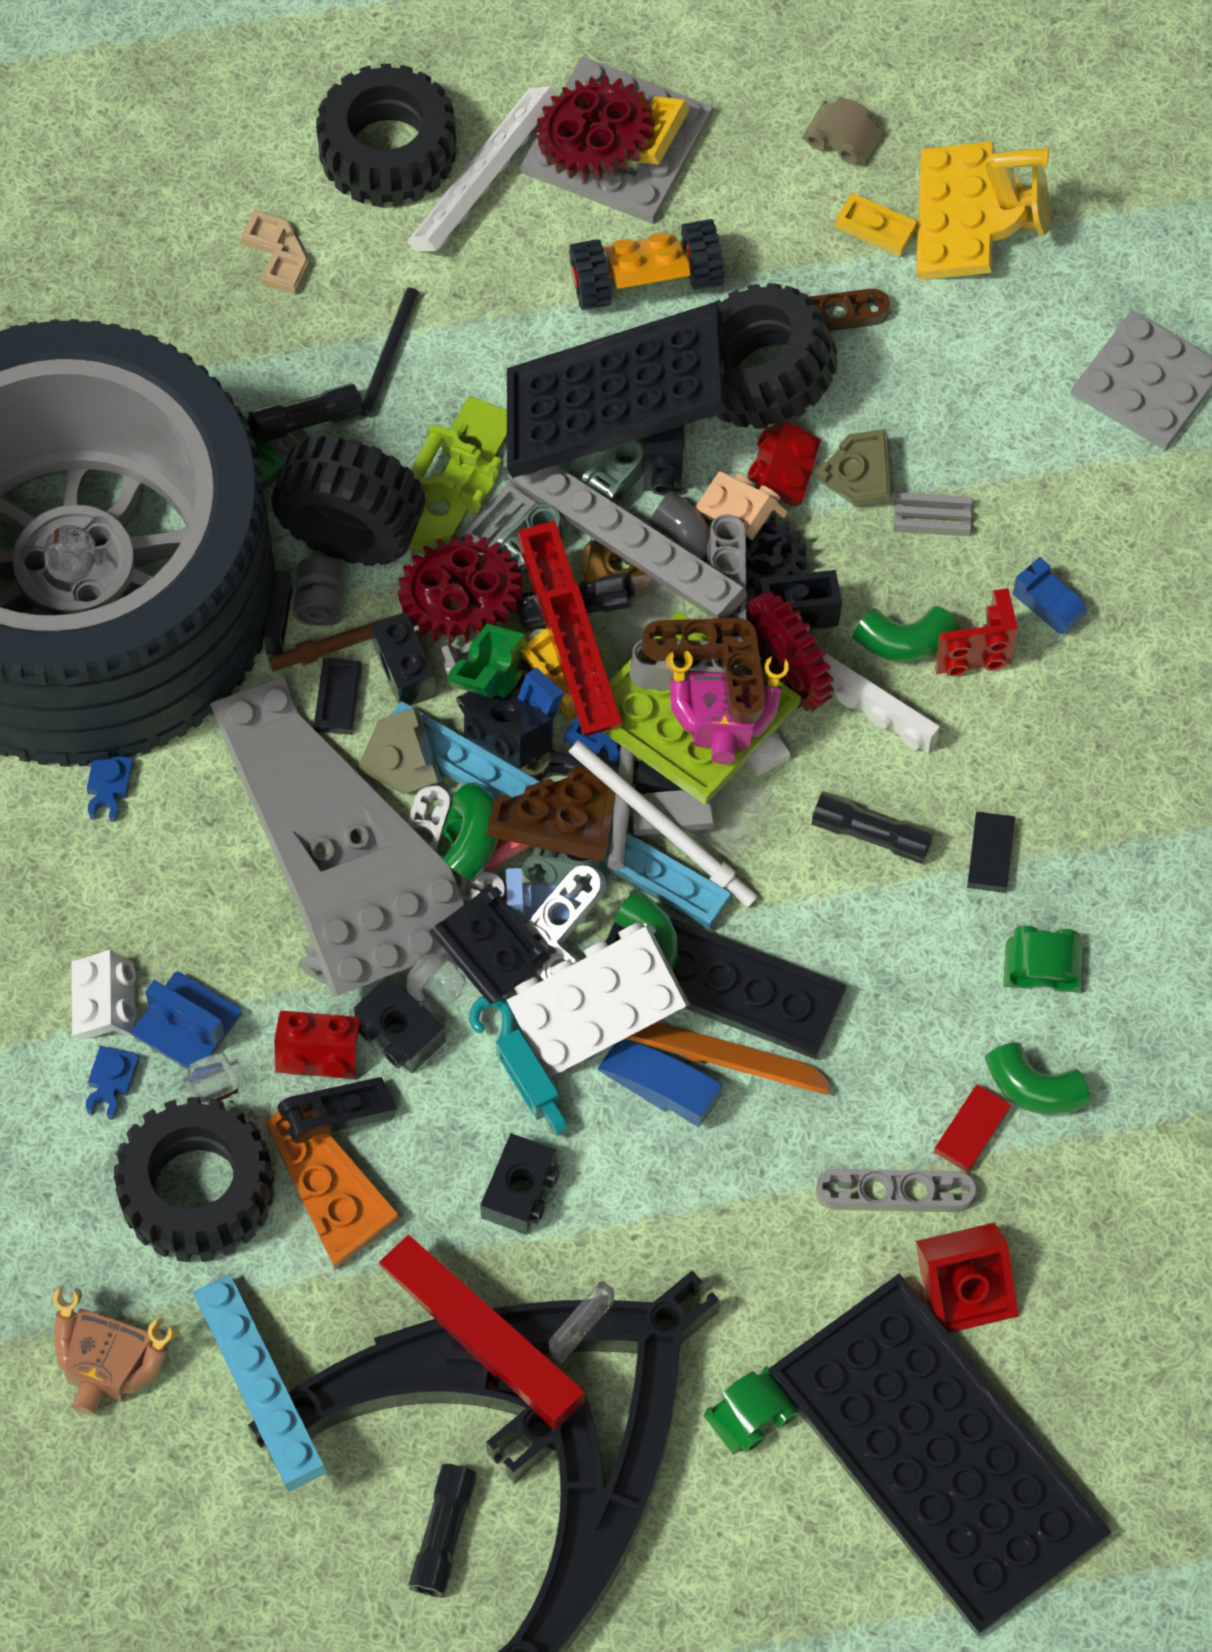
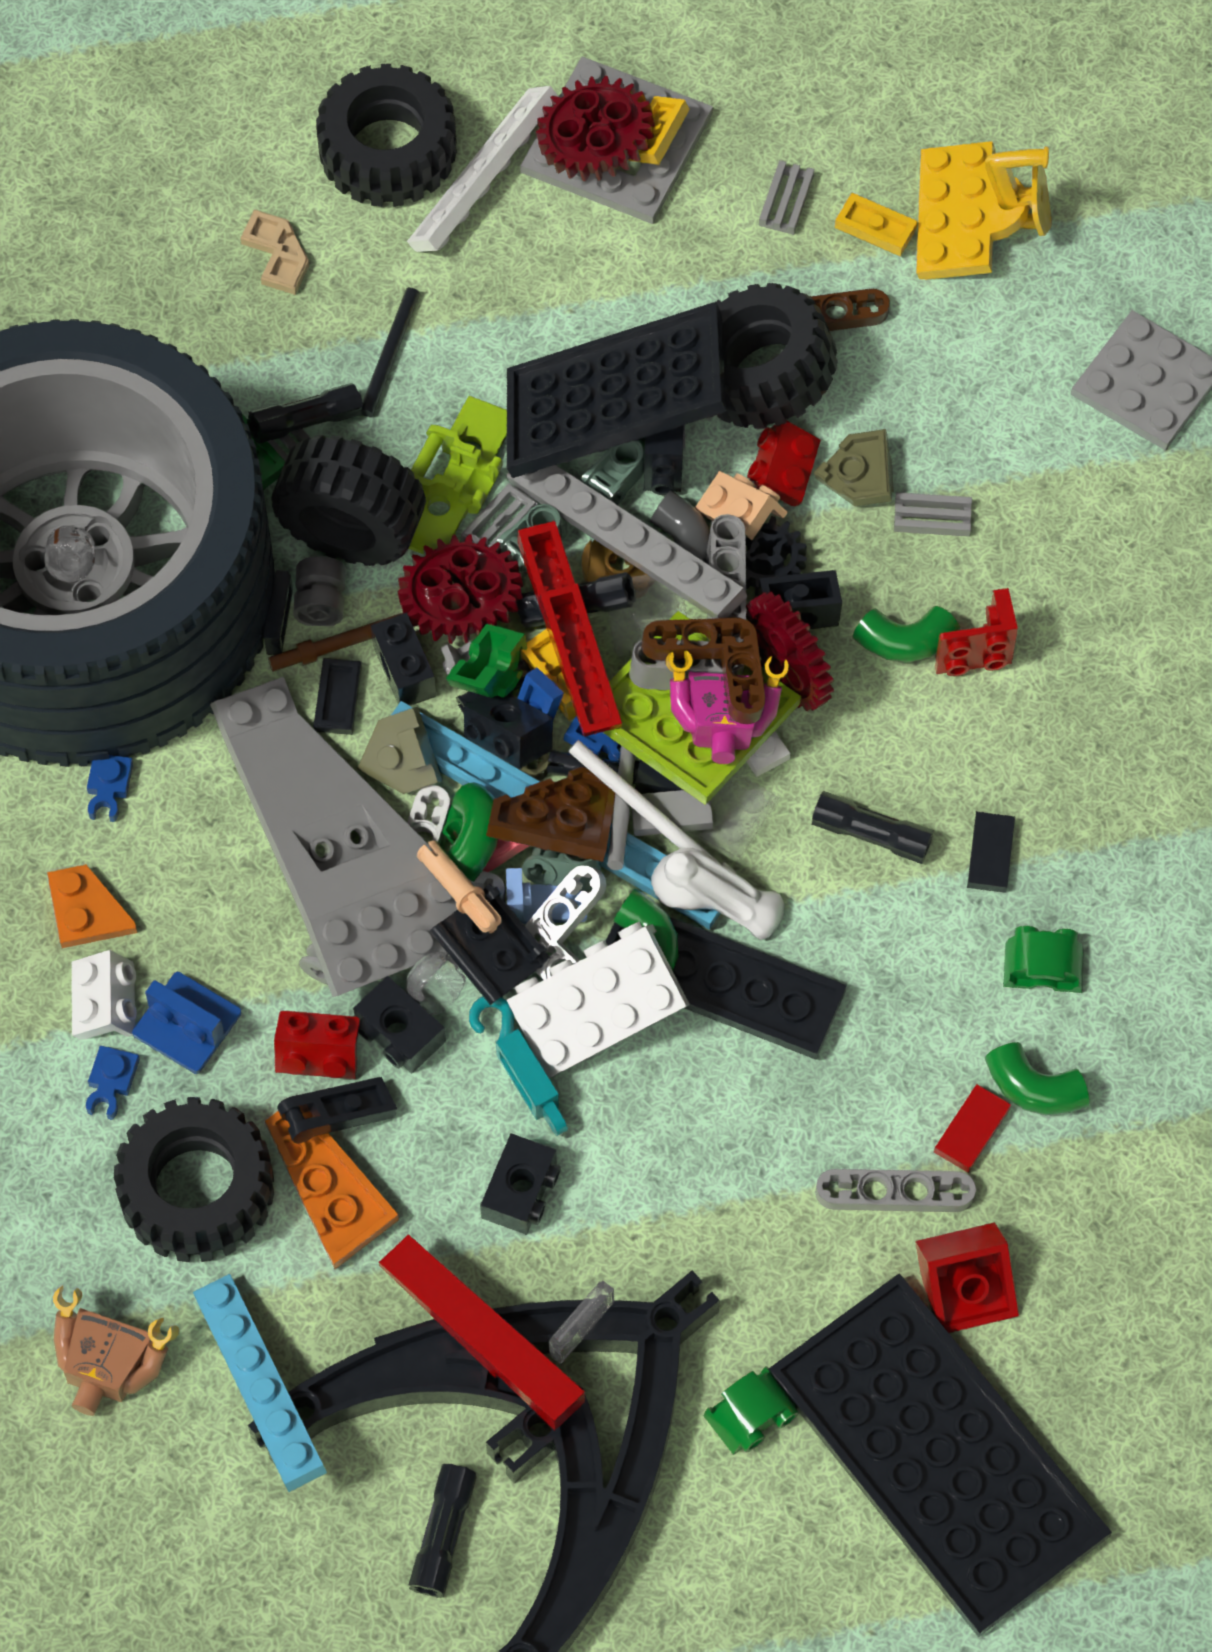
clear head [182,1052,246,1106] -> none
plate [569,219,724,310] -> none
blue slope [598,1039,722,1128] -> none
orange piece [626,1022,830,1095] -> none
dark tan cylinder [802,97,885,167] -> none
white plate [823,653,940,754] -> none
blue leg [1012,557,1087,634] -> none
none -> orange wing [47,864,137,948]
none -> light nougat axle [417,840,502,933]
none -> white hair [651,848,785,940]
none -> light grey tile [759,160,814,235]

